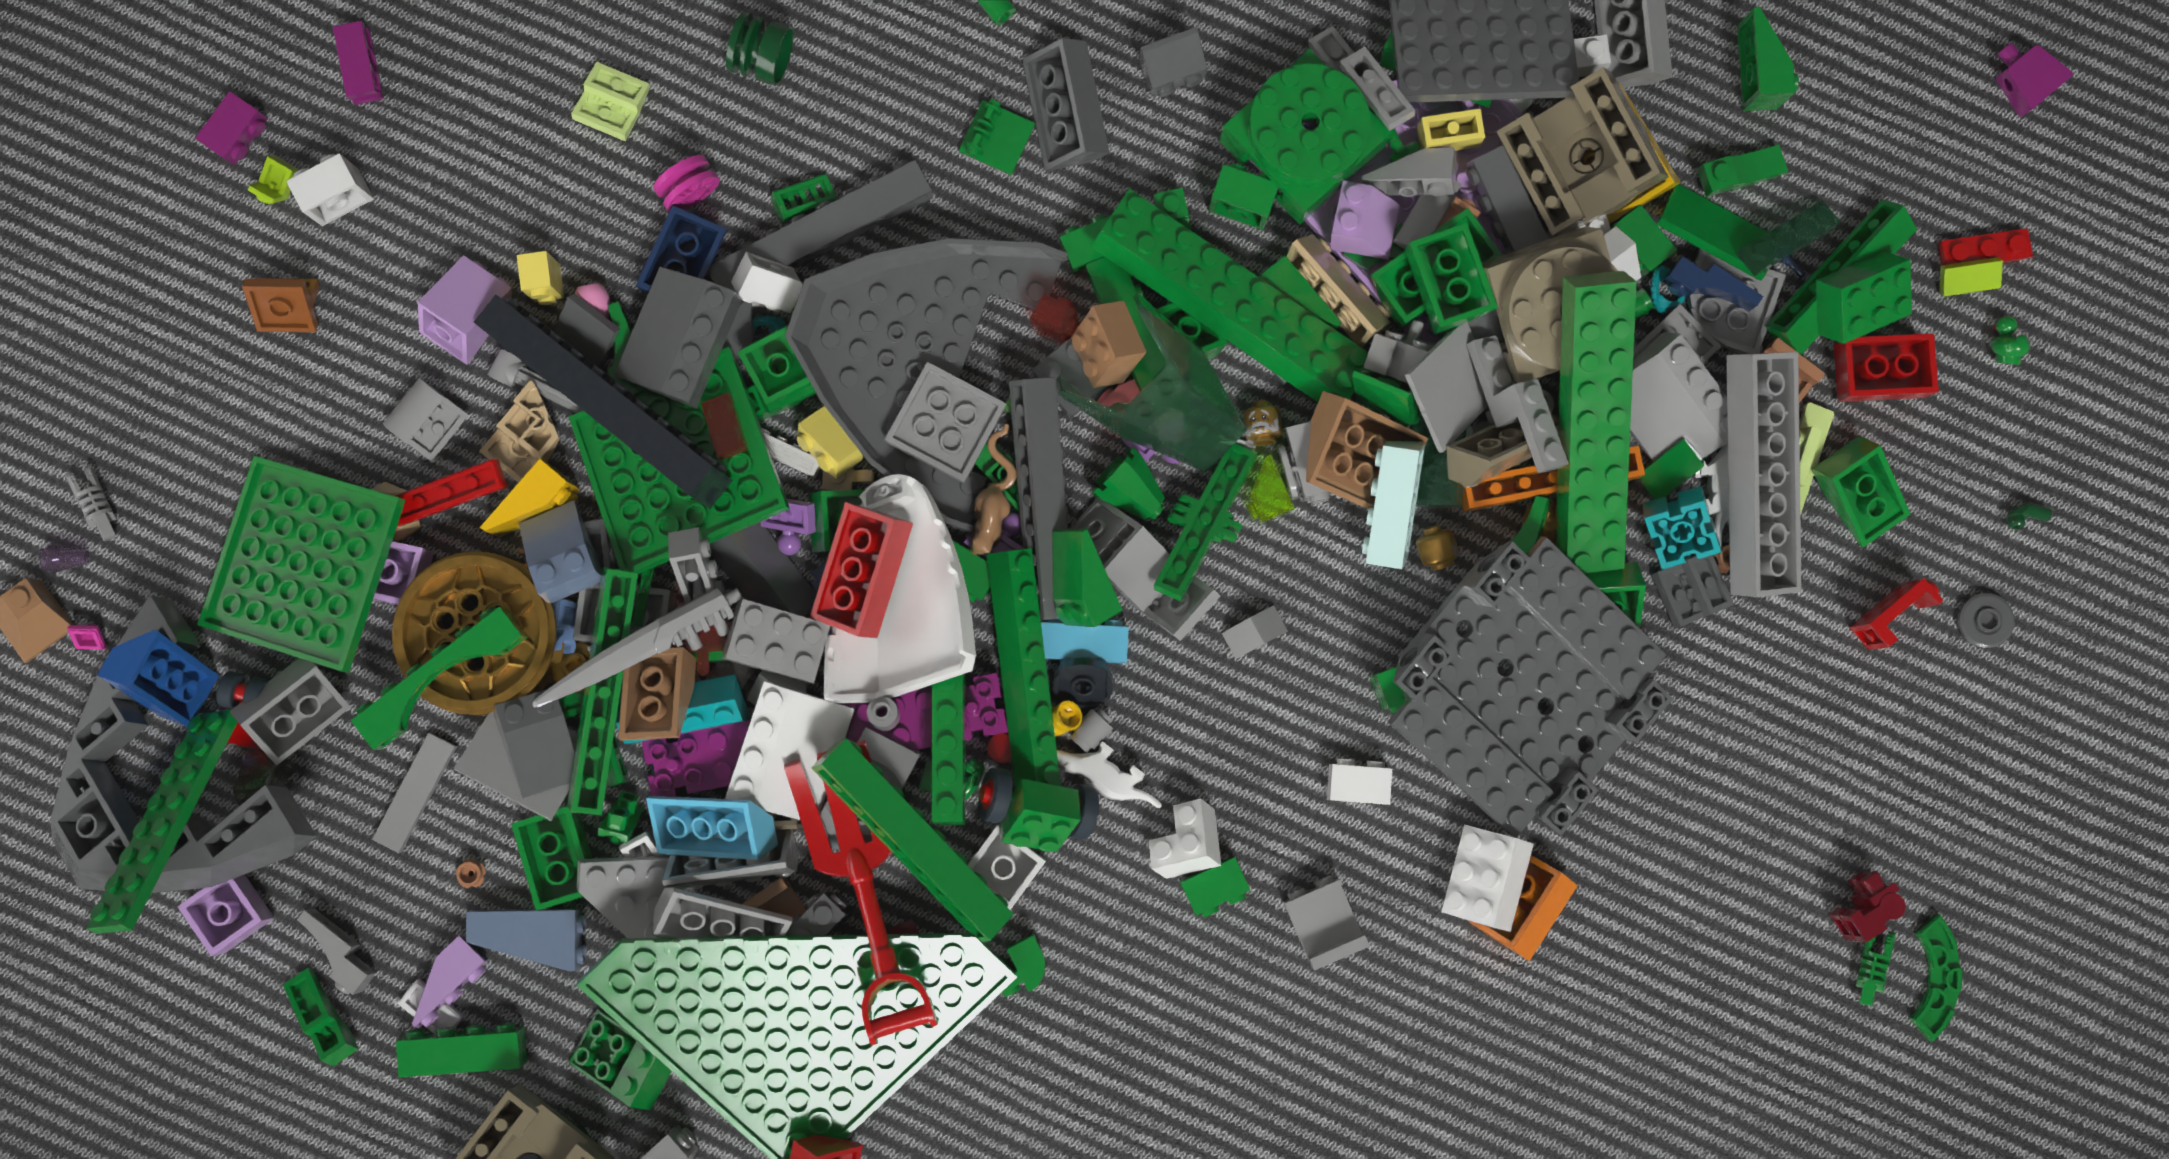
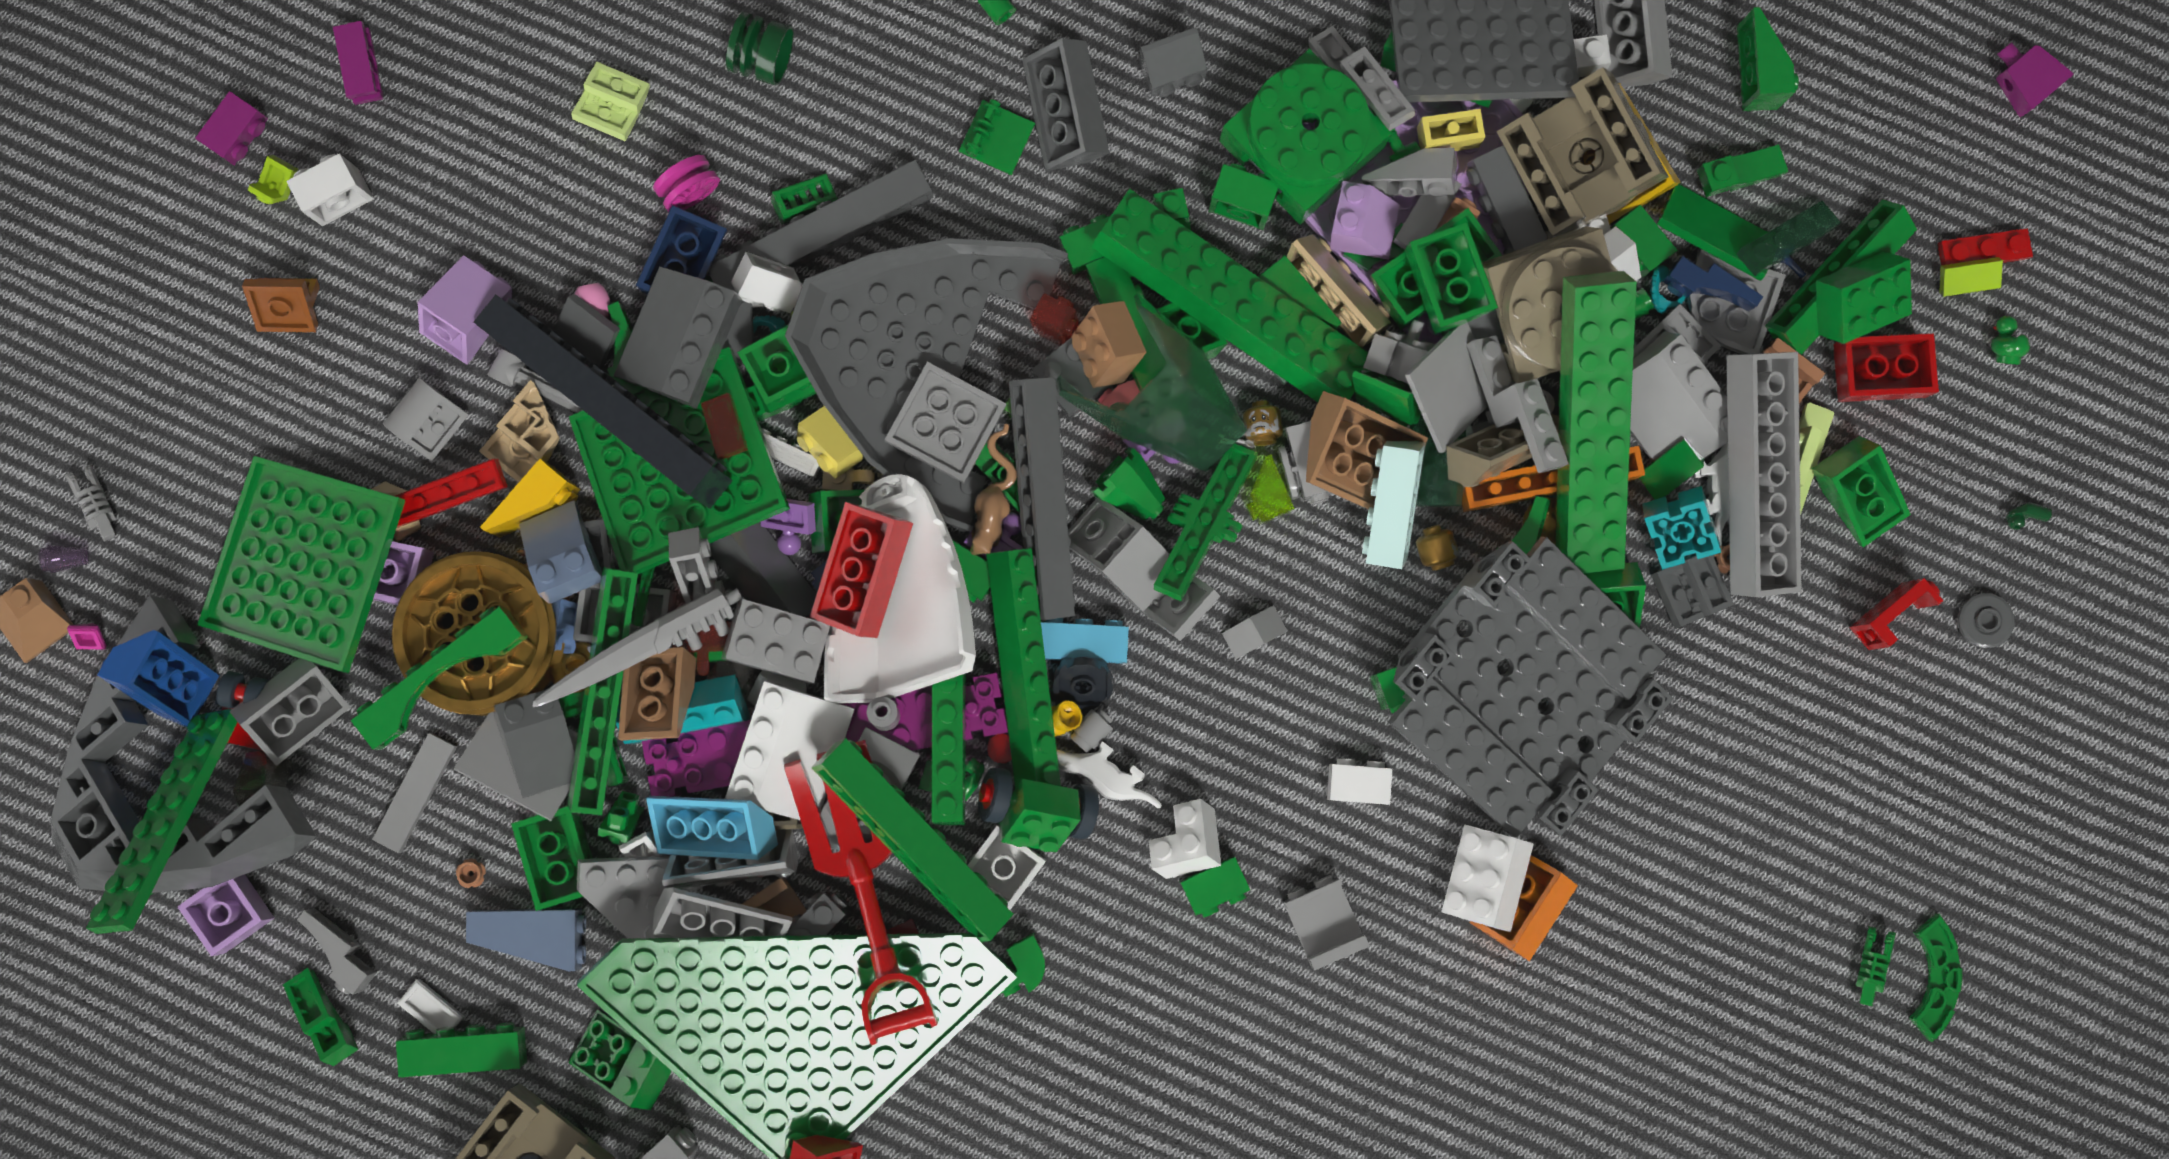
lavender slope [412,936,488,1028] -> none
light yellow brick [517,251,564,305] -> none
green slope [1052,529,1123,627] -> none
dark red hips [1829,871,1906,942] -> none

